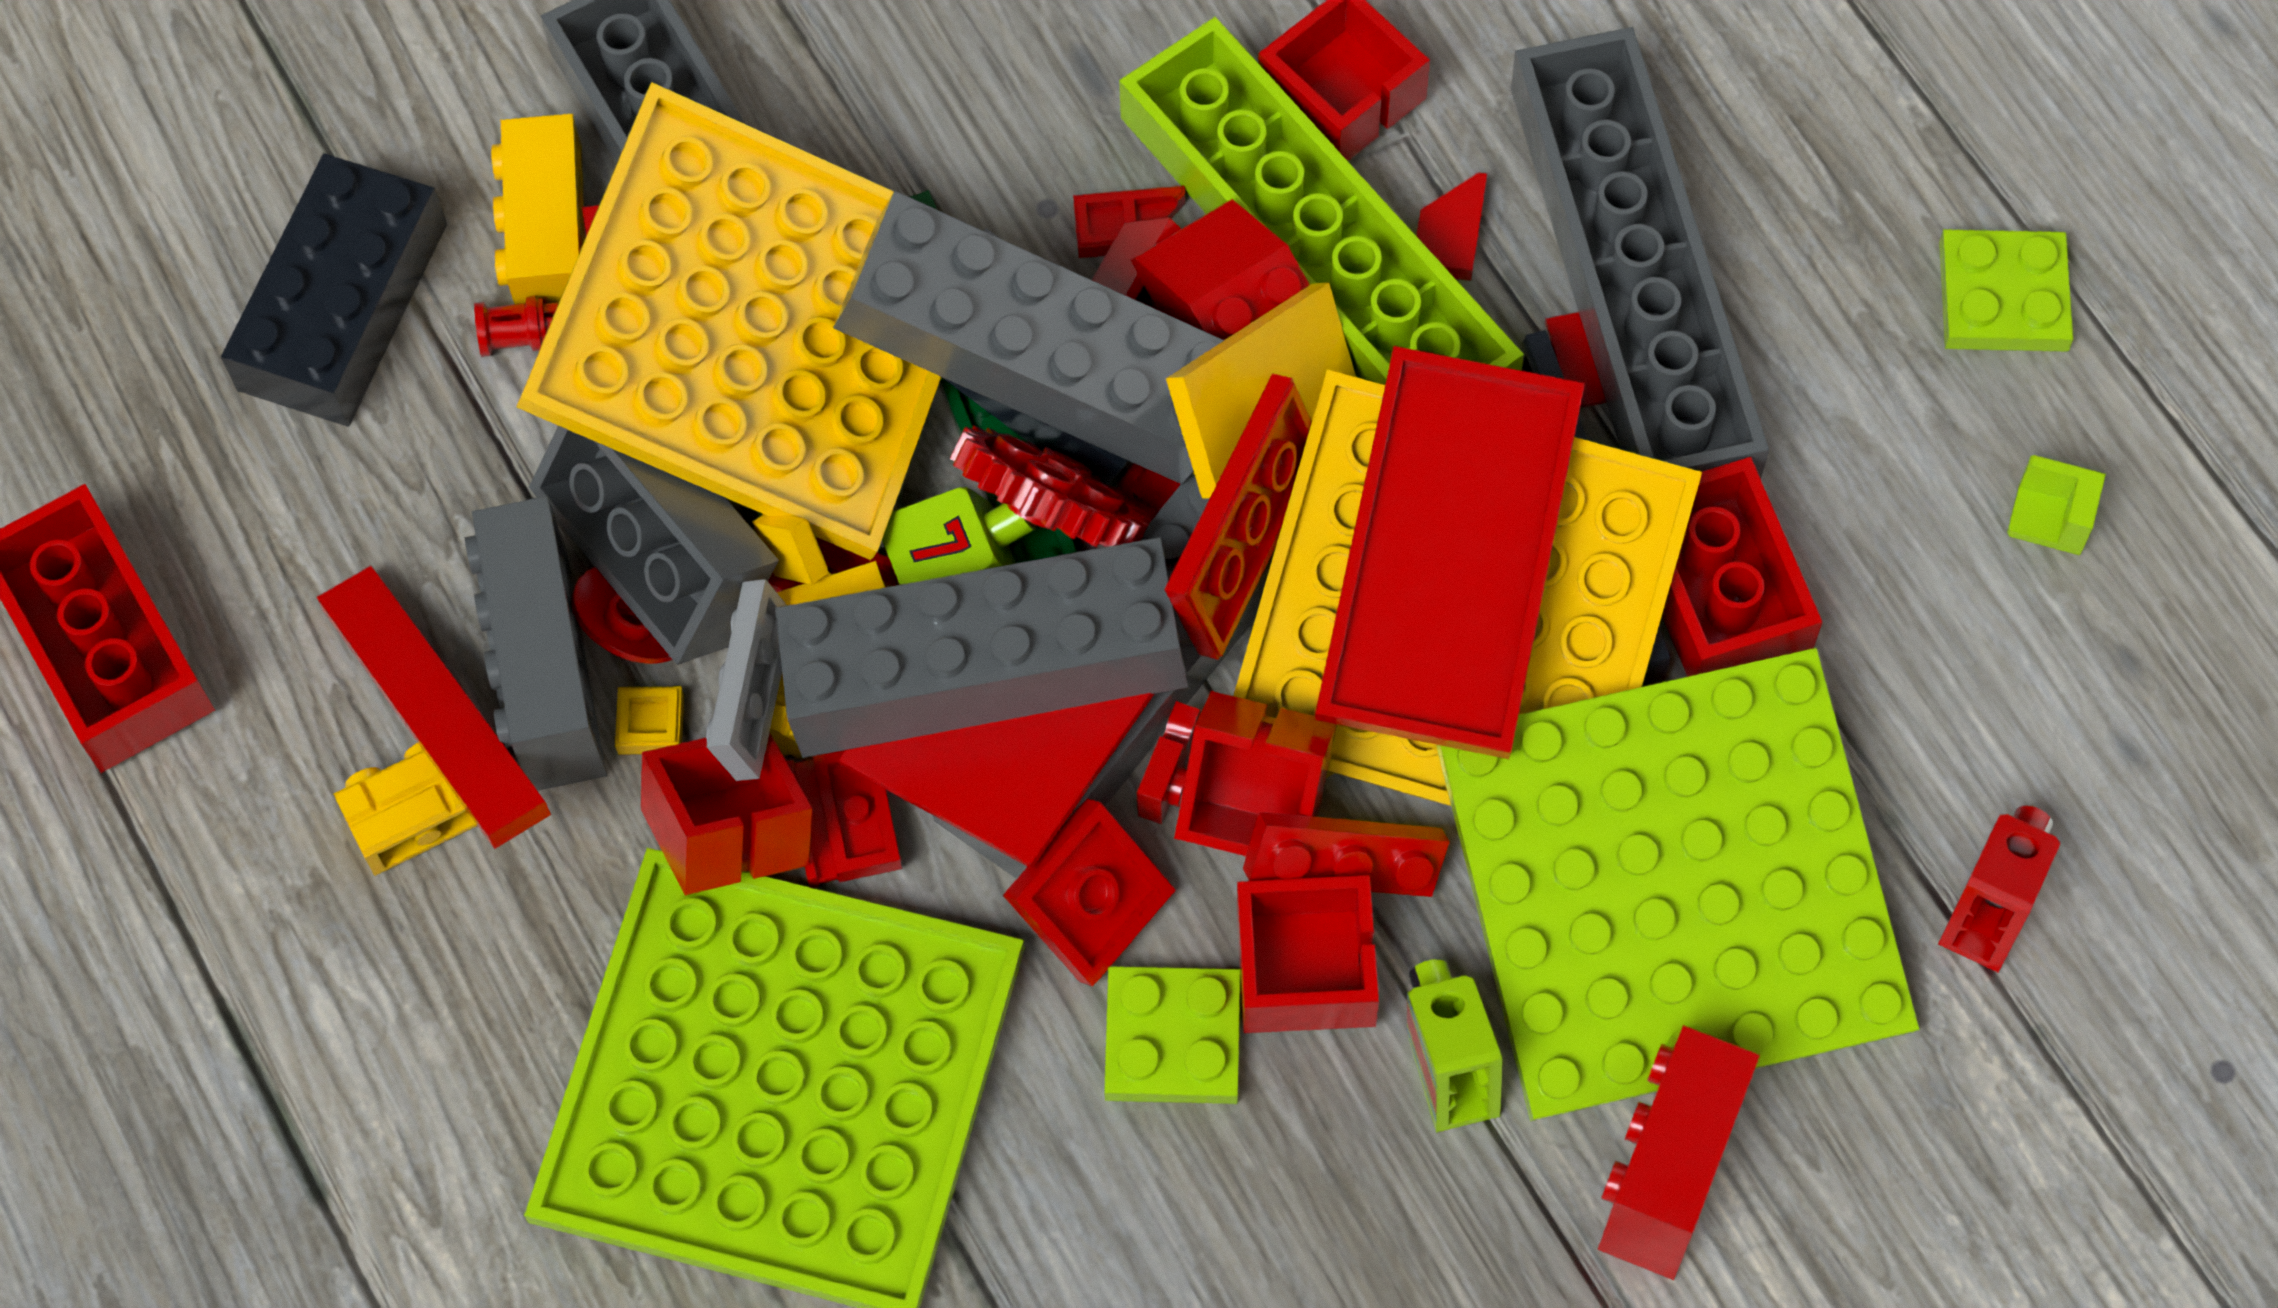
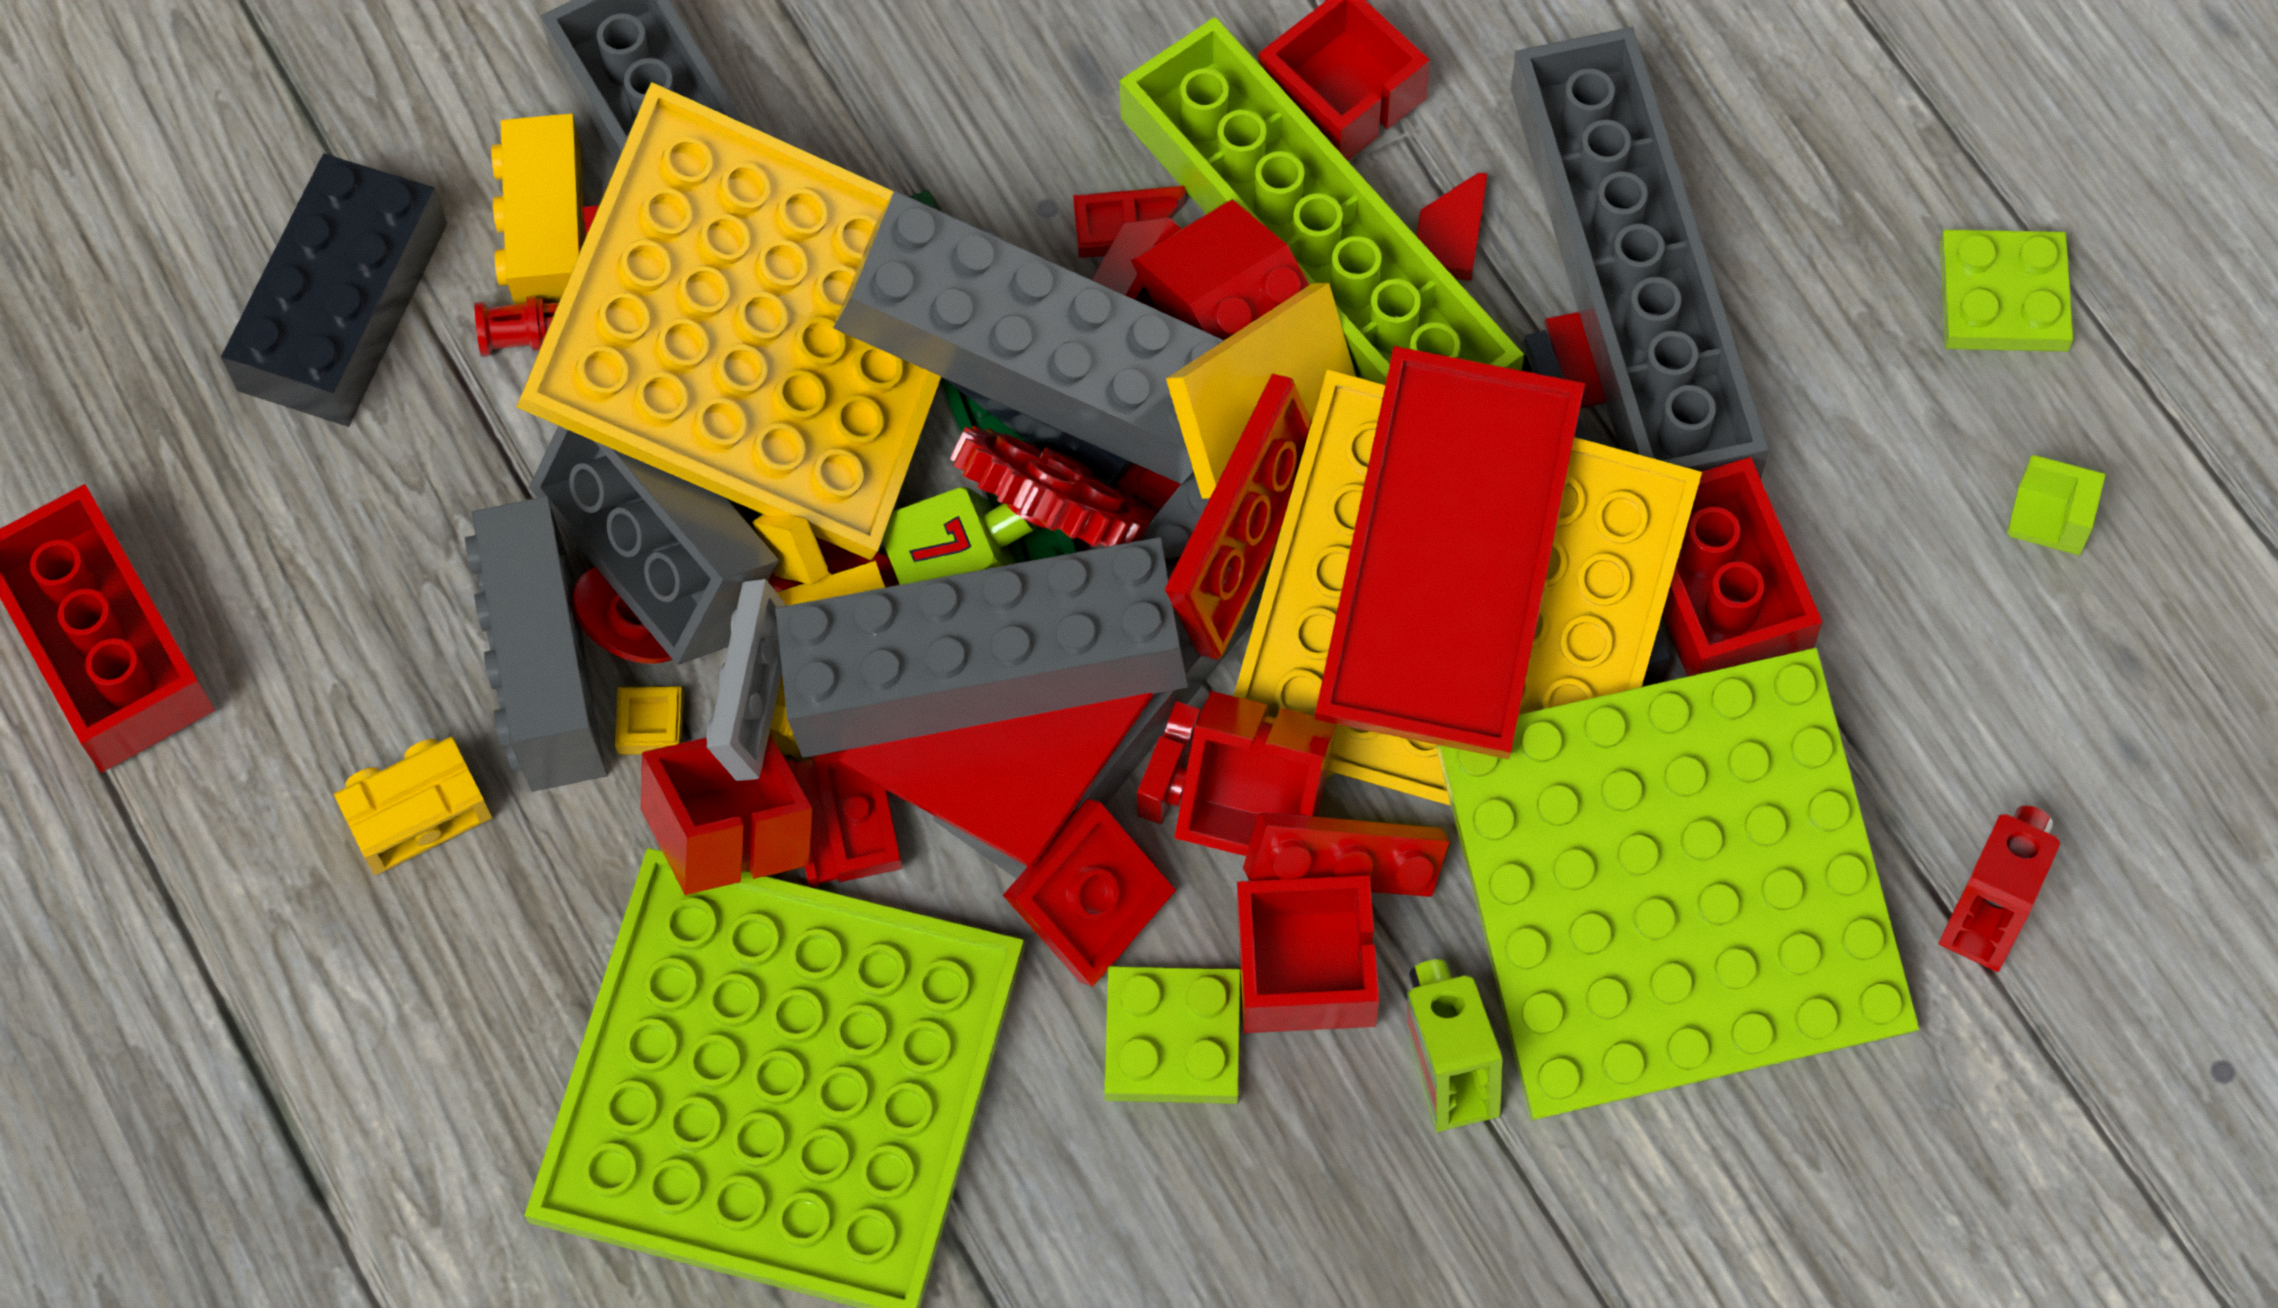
red tile [316,565,551,850] -> none
red wedge [1597,1025,1760,1281] -> none

